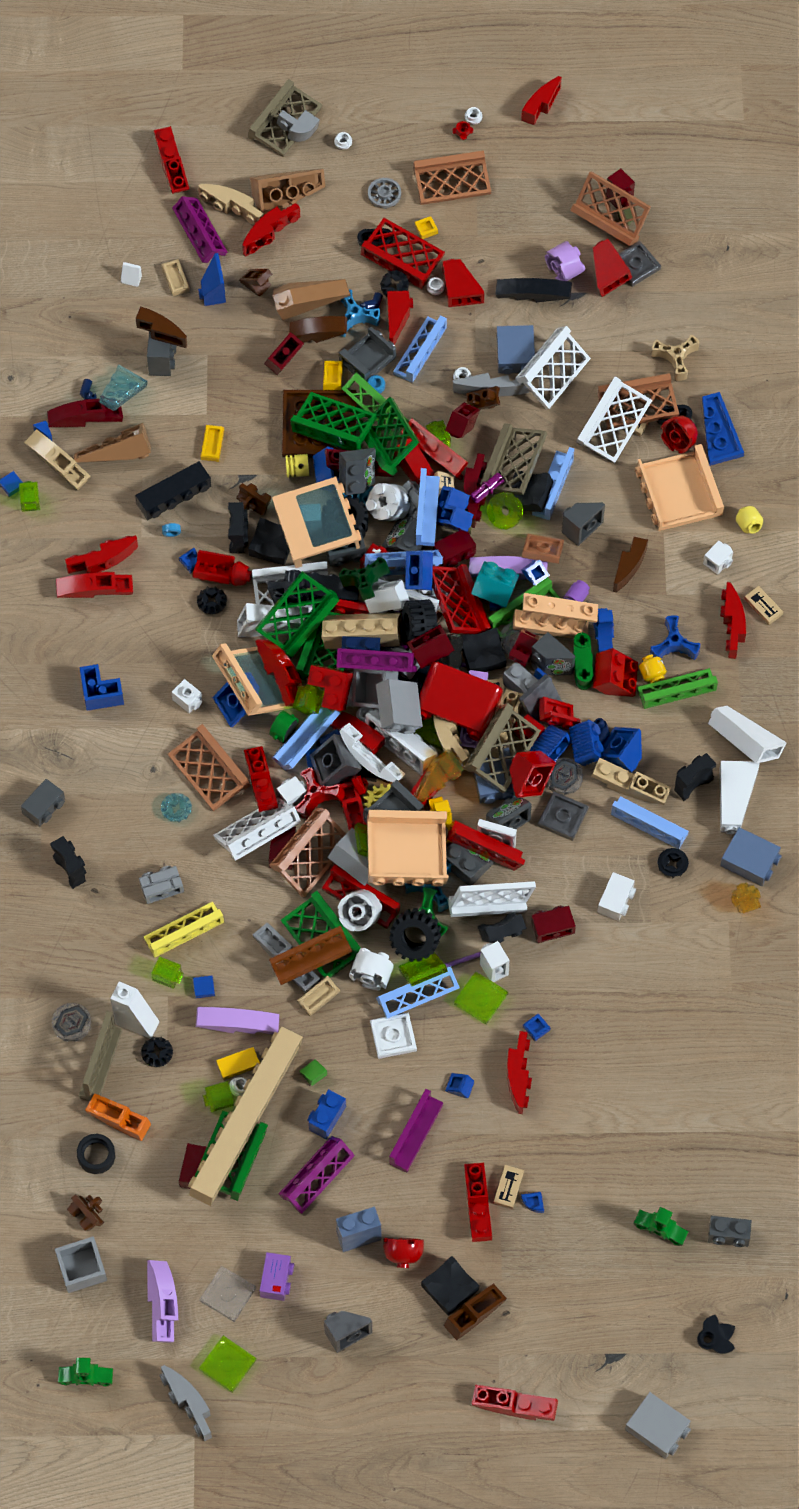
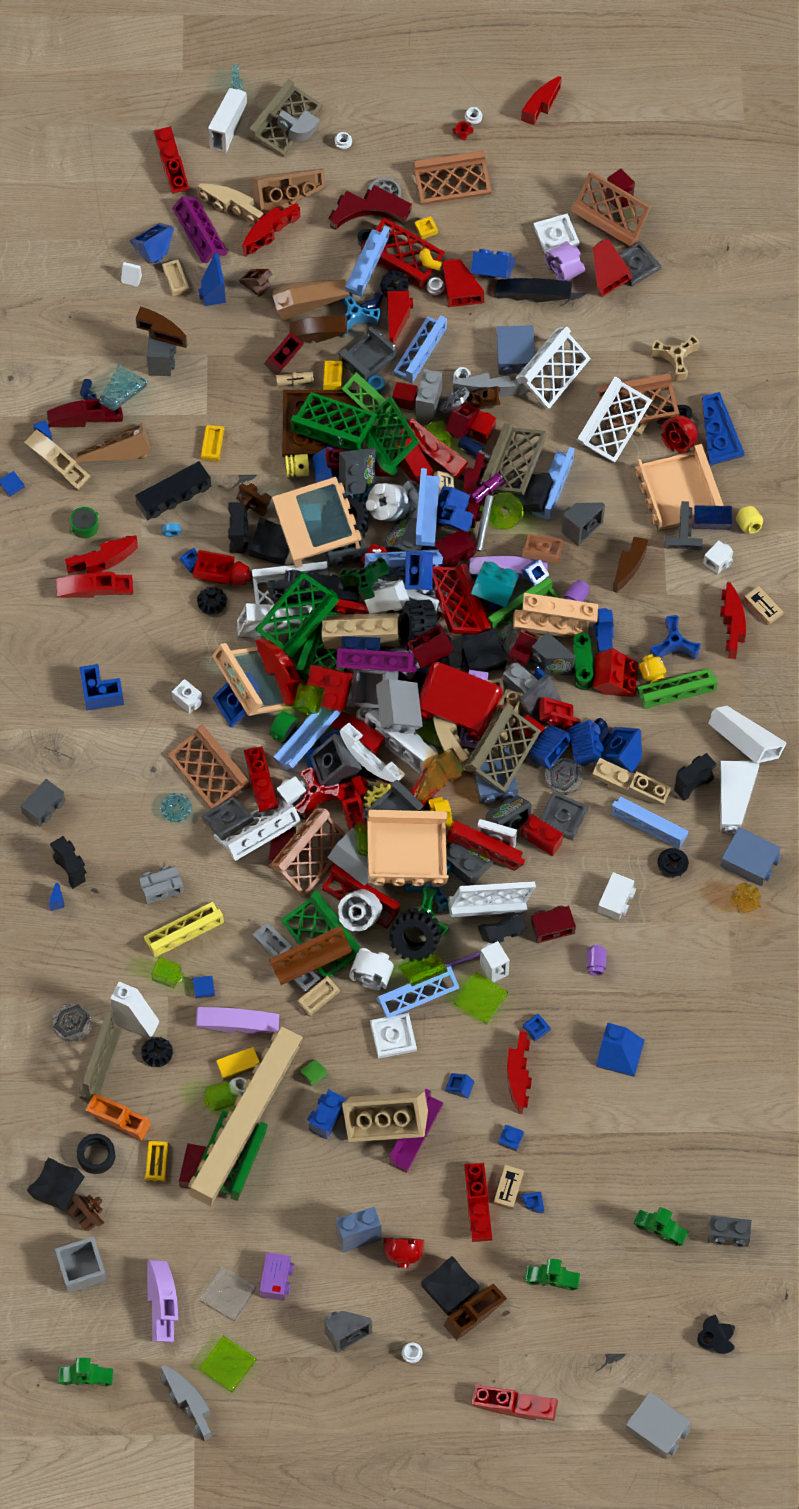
clear neon green brick [19,481,40,512] -> none
magenta fence [278,1136,355,1214] -> none
red slope [509,751,556,798] -> none
none -> black brick [27,1157,85,1210]
none -> blue slope [49,883,65,911]
none -> piece [70,507,99,539]
none -> blue slope [130,223,174,263]
none -> yellow tile [145,1141,169,1182]
none -> flat silver tile [201,796,254,840]
none -> white slope [208,88,247,153]
none -> clear light blue plate [231,64,244,90]
none -> tan pin [276,371,314,387]
none -> dark red arch [329,185,412,230]
none -> tan slope [342,1091,428,1142]
none -> light blue fence [345,226,390,297]
none -> red panel [392,382,418,411]
none -> white plate [402,1343,423,1363]
none -> light grey brick [416,369,442,426]
none -> yellow arm [419,249,442,271]
none -> light grey wheel [439,387,470,414]
none -> dark blue piece [458,435,491,462]
none -> red brick [470,411,496,444]
none -> blue slope [471,249,516,279]
none -> light grey bar [476,495,493,551]
none -> blue plate [498,1124,524,1152]
none -> red brick [521,814,563,856]
none -> green piece [525,1258,580,1291]
none -> white plate [533,214,580,255]
none -> medium lavender brick [586,945,607,975]
none -> blue slope [596,1022,644,1077]
none -> dark grey bracket [664,501,703,550]
none -> clear blue panel [693,505,732,530]

